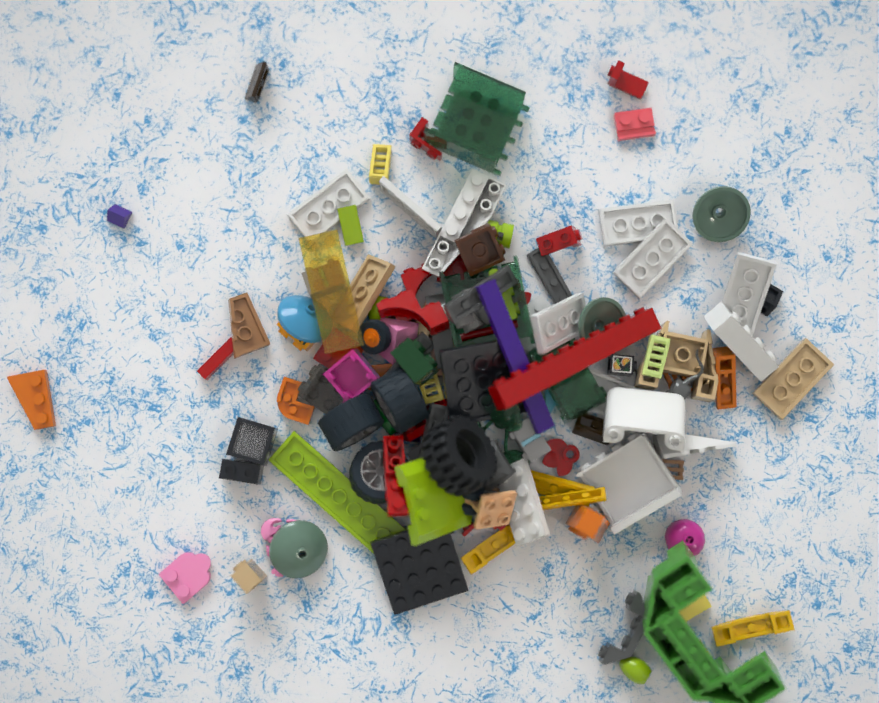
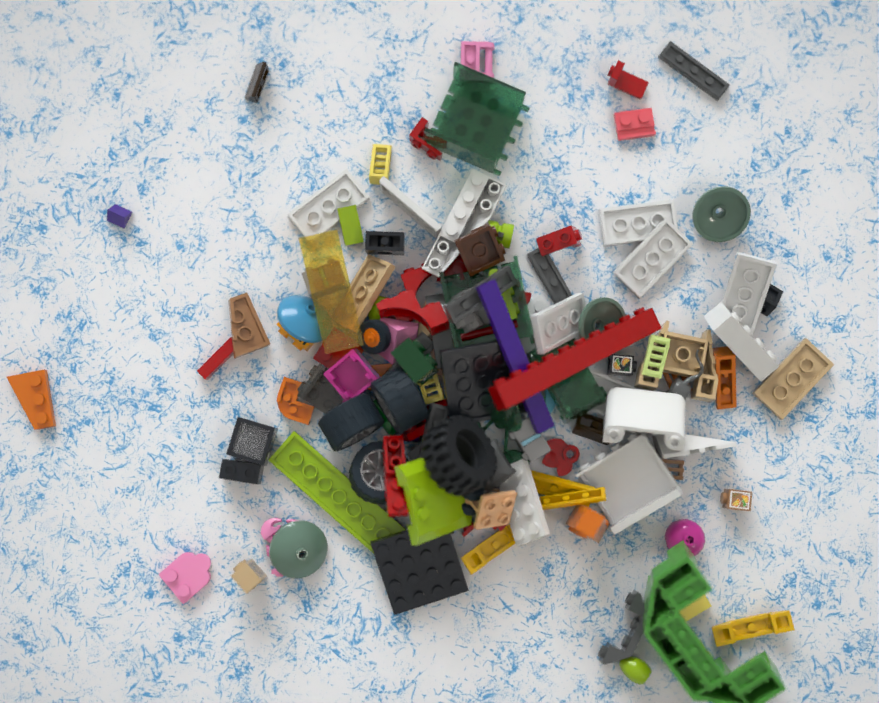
none -> black brick [365,231,405,255]
none -> bright pink plate [461,41,494,82]
none -> dark grey tile [658,41,730,101]
none -> medium nougat brick [720,489,752,511]

